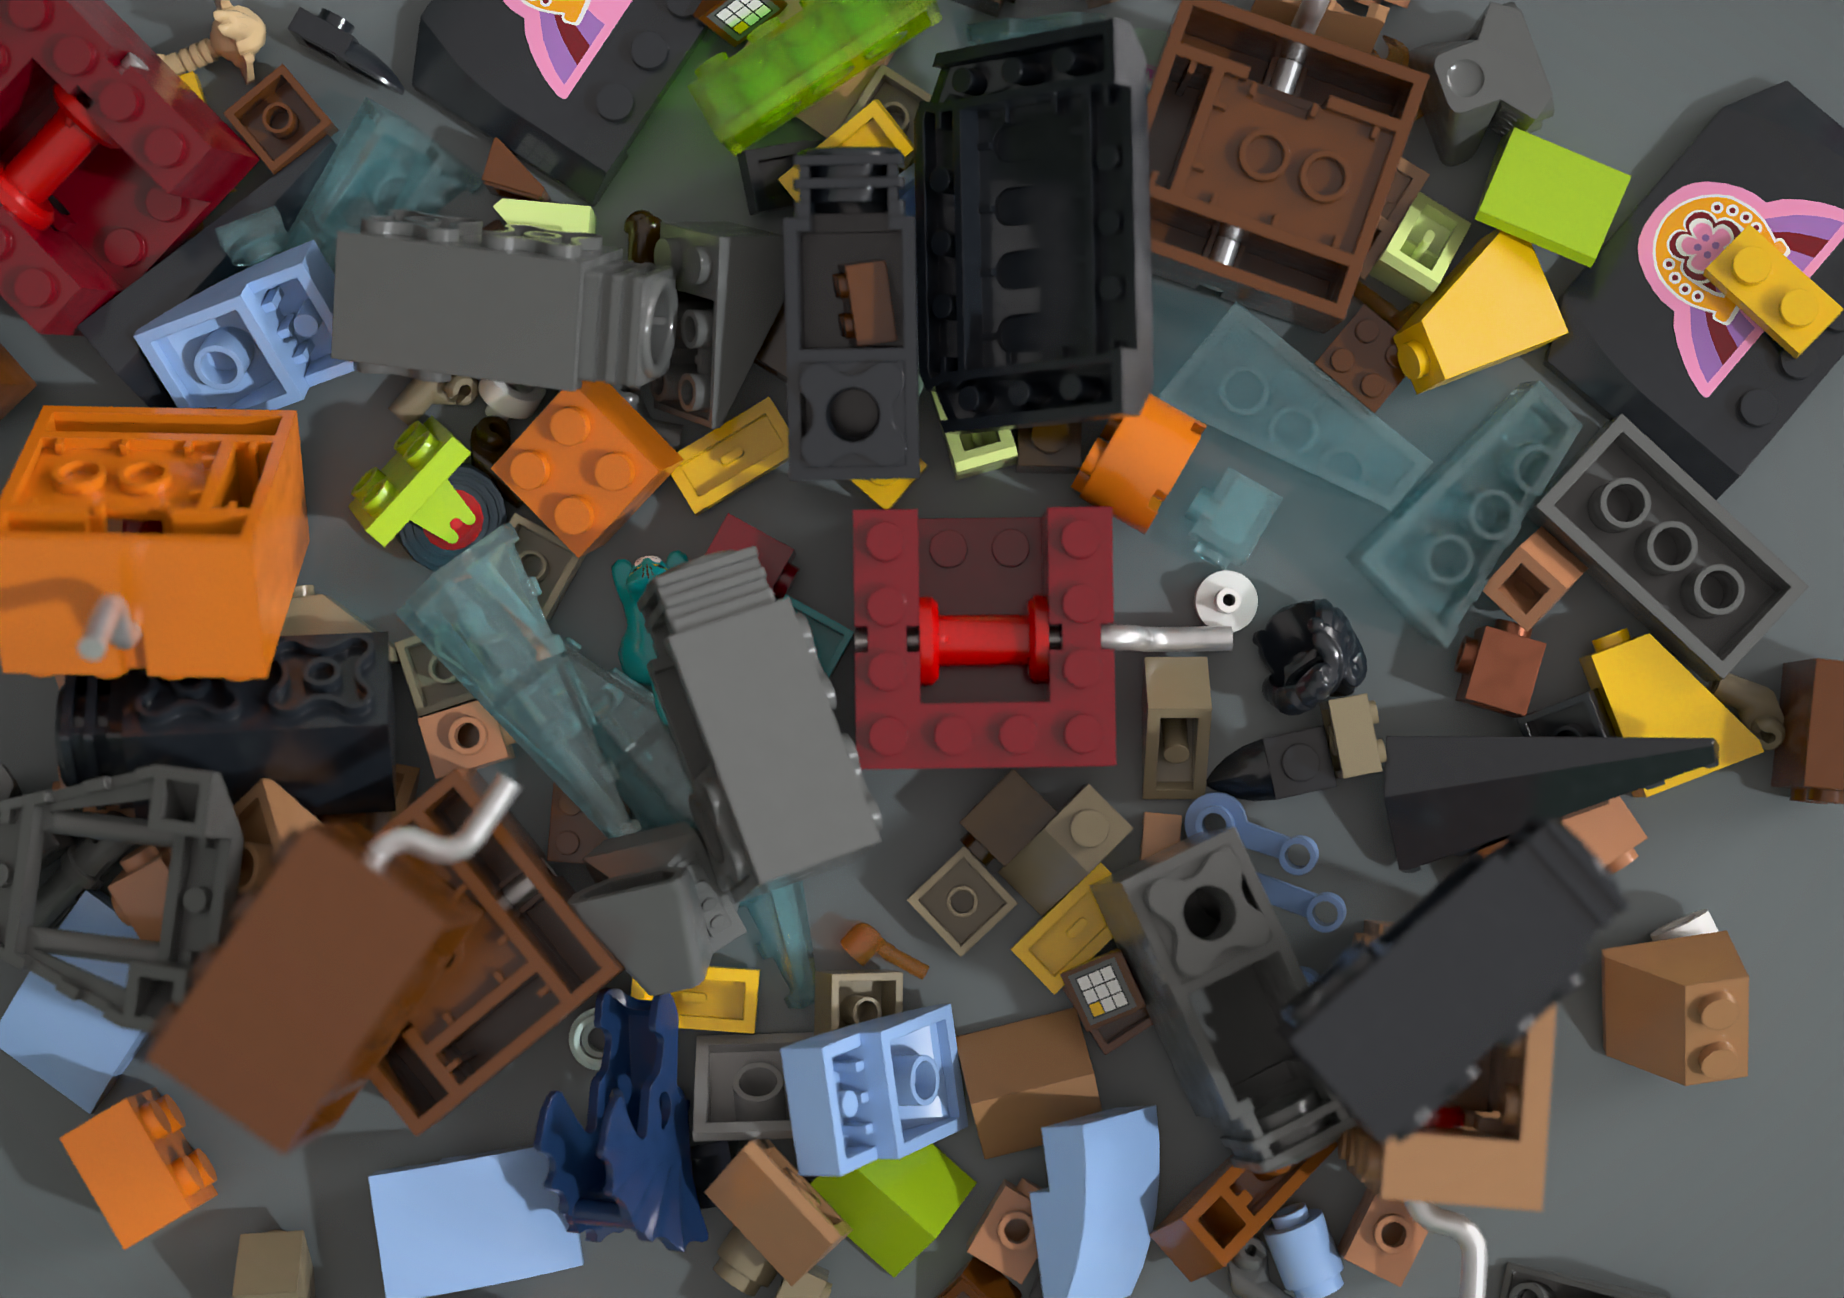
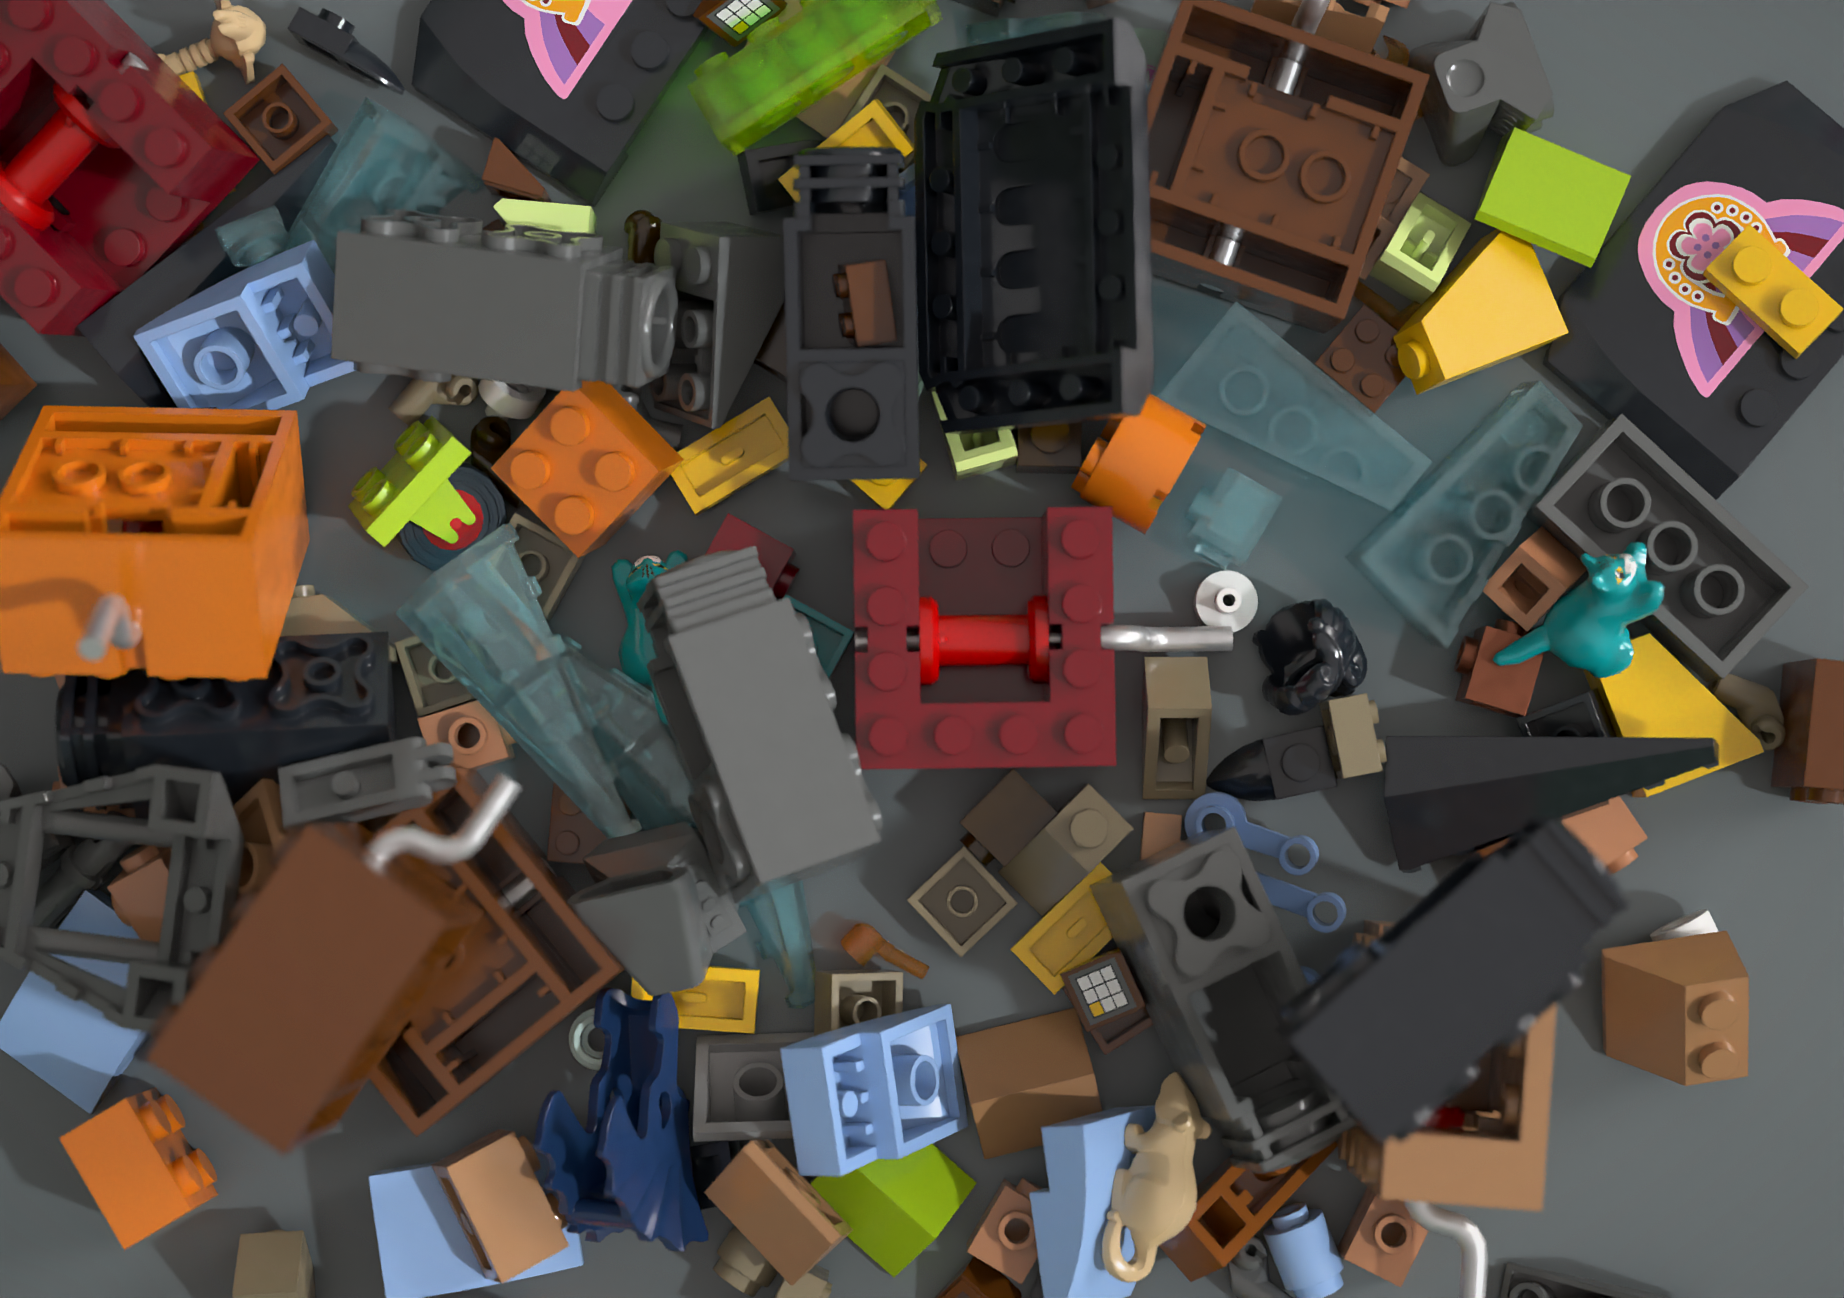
none -> dark grey hinge [278,737,457,832]
none -> medium nougat brick [431,1129,569,1283]
none -> tan animal [1102,1072,1212,1283]
none -> teal animal [1493,542,1664,678]

